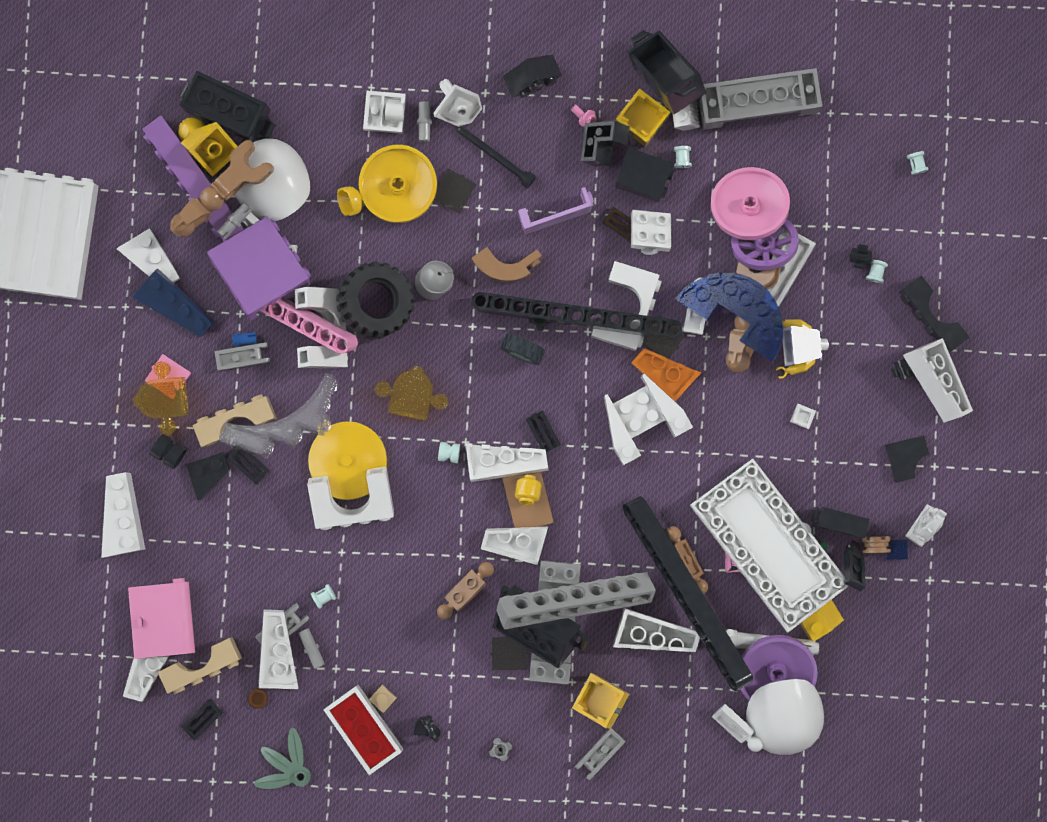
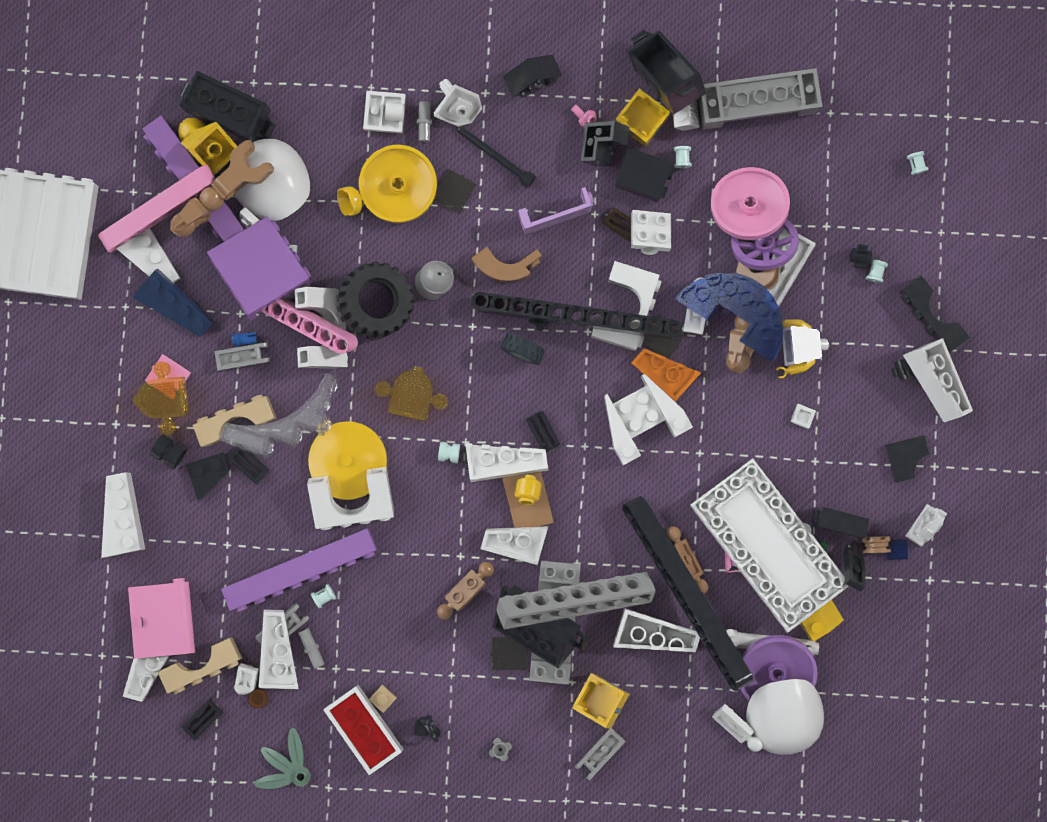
light grey pin [217,203,252,240] -> none
none -> bright pink beam [98,165,216,253]
none -> medium lavender brick [221,528,378,613]
none -> white plate [234,663,260,695]

